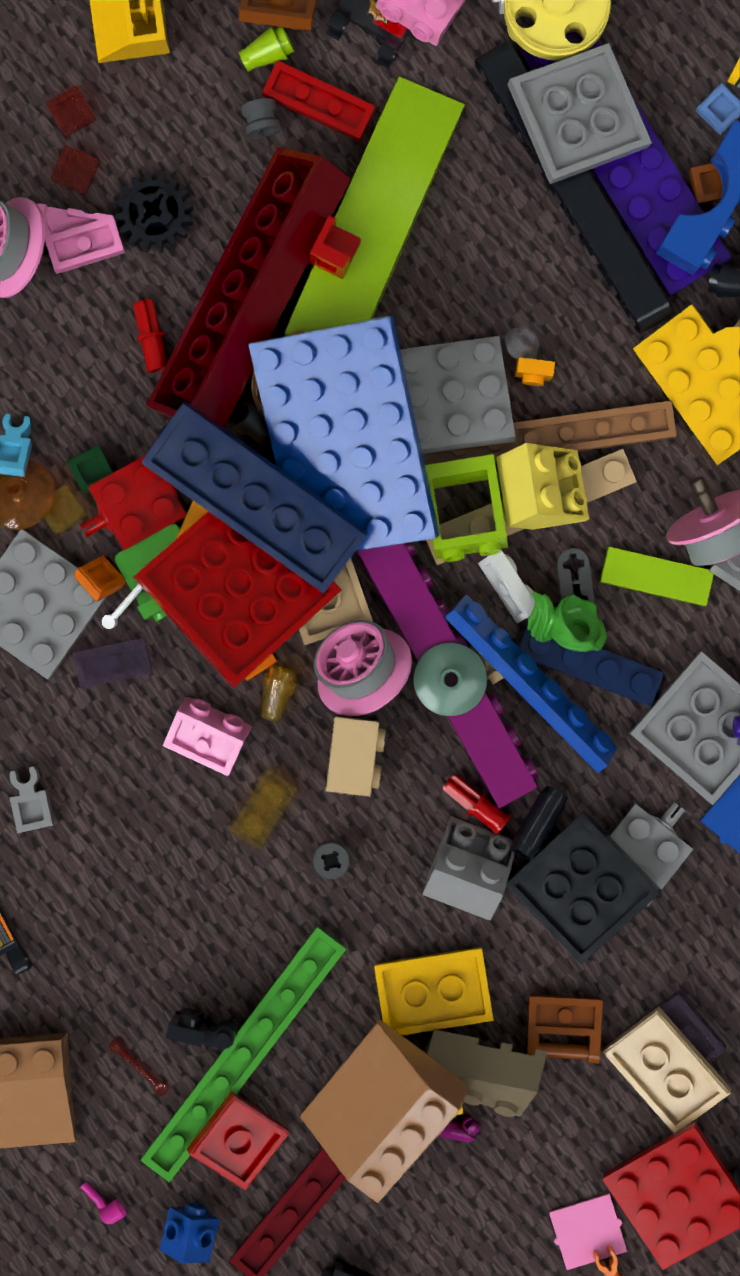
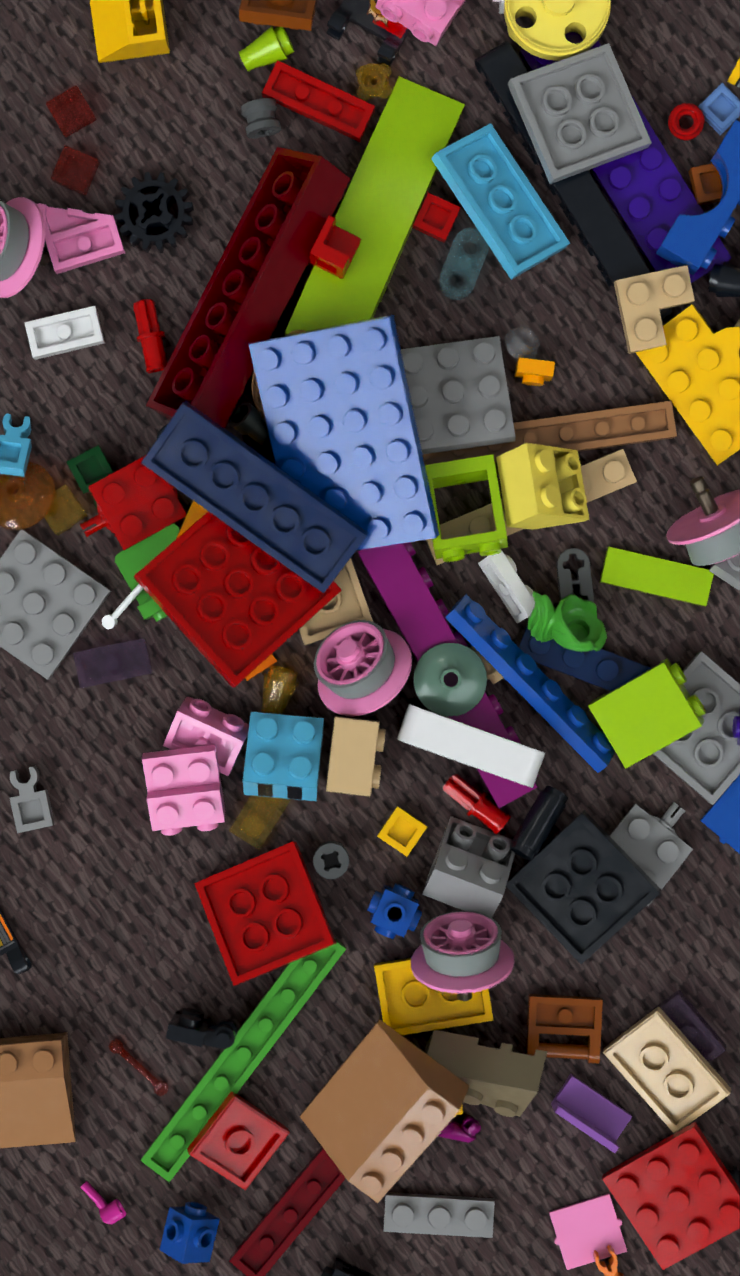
orange tile [74,555,126,602] -> none
none -> white plate [24,306,105,360]
none -> bright pink plate [142,744,225,836]
none -> red plate [194,841,337,986]
none -> medium azure brick [243,712,324,801]
none -> clear yellow plate [356,63,392,101]
none -> blue brick [367,883,422,939]
none -> yellow plate [377,806,427,857]
none -> light grey plate [383,1192,495,1238]
none -> white beam [397,704,545,788]
none -> bright pink piece [411,911,514,1001]
none -> red plate [412,192,461,243]
none -> medium azure plate [431,123,570,280]
none -> clear light blue plate [439,228,489,300]
none -> medium lavender panel [551,1074,632,1153]
none -> lime panel [588,658,706,769]
none -> tan plate [614,265,695,354]
none -> red plate [668,103,704,141]

